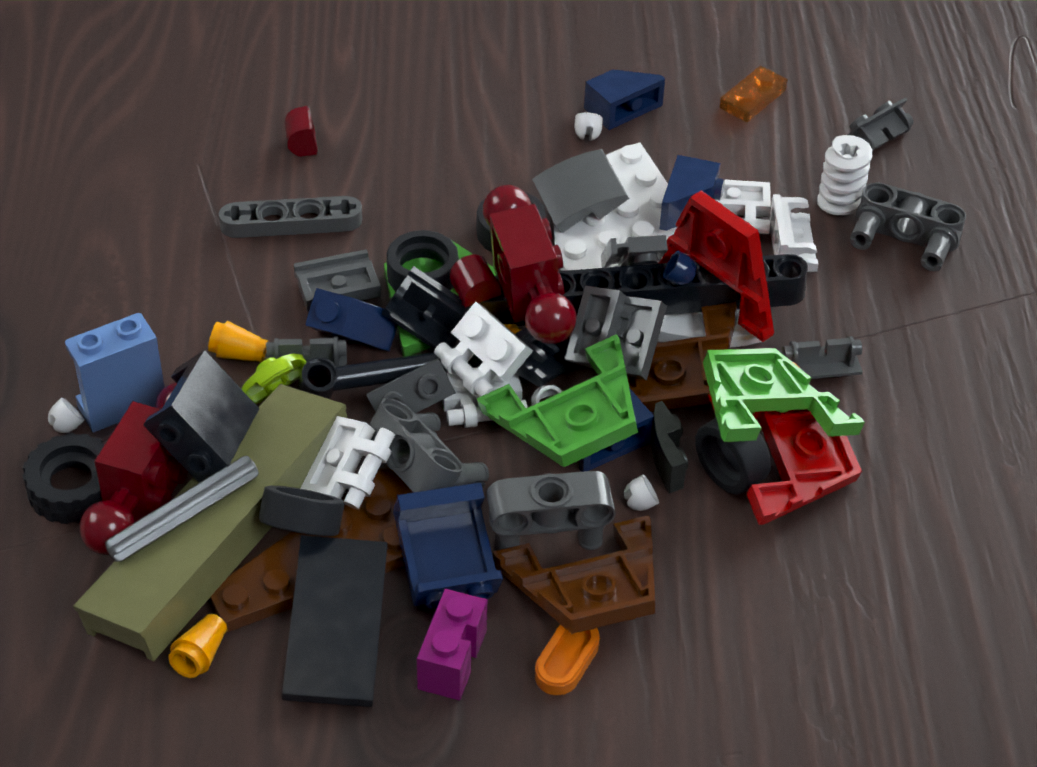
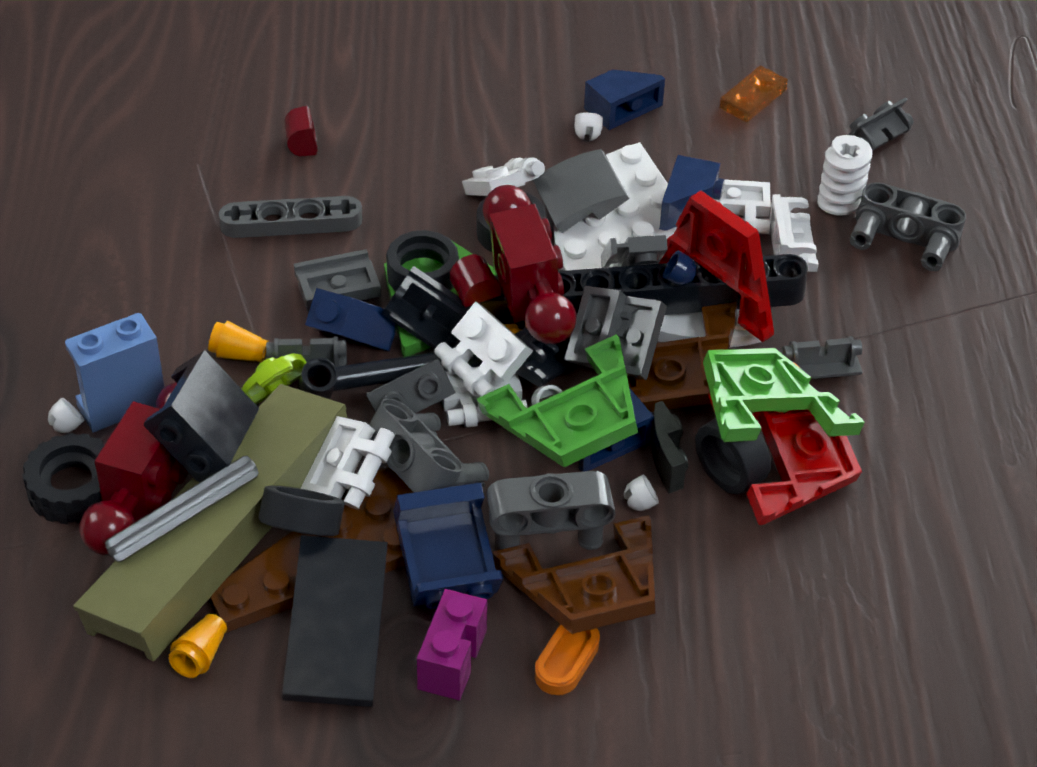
none -> white plate [462,157,545,196]

